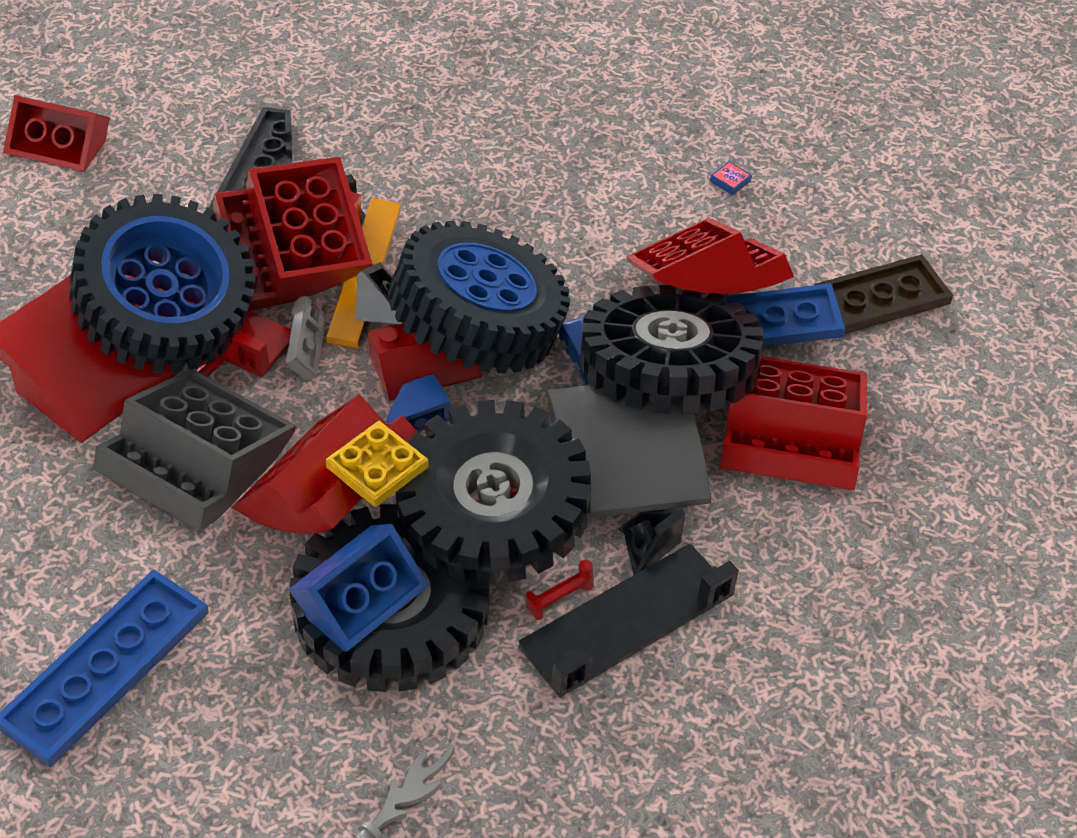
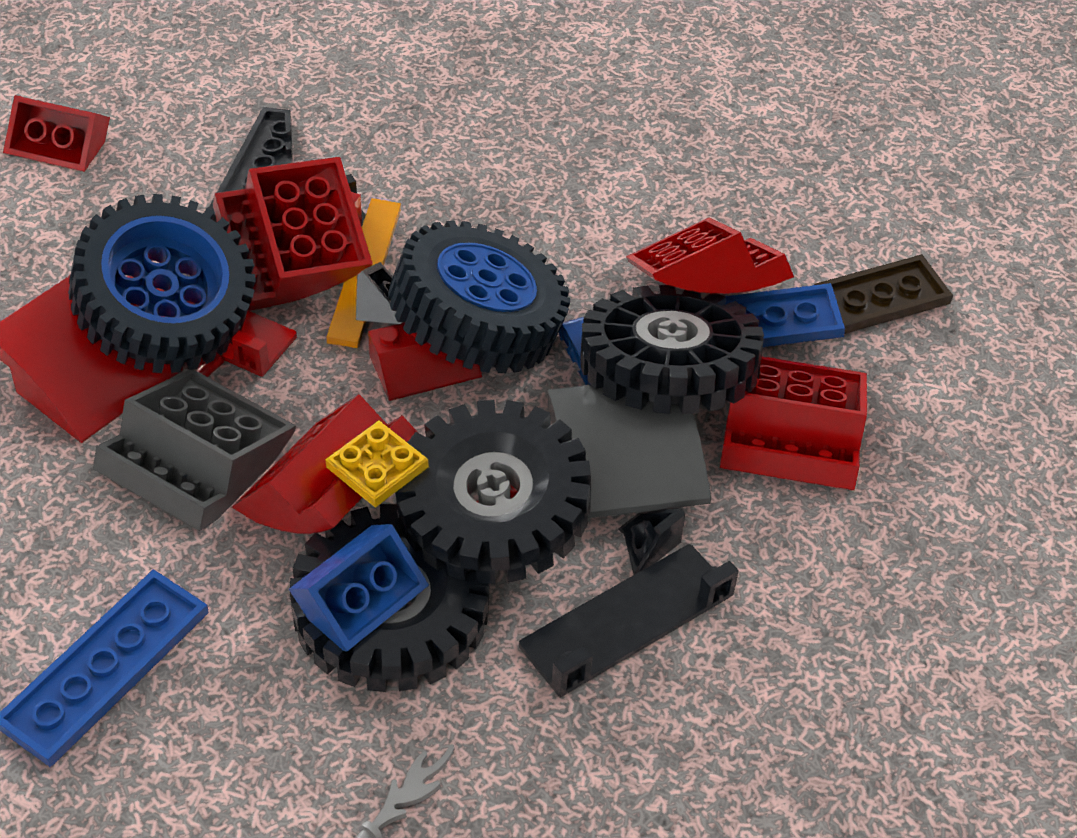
light grey hinge [286,296,325,380] -> none
blue slope [386,374,450,432] -> none
red piece [525,560,594,620] -> none
tile [710,161,752,195] -> none

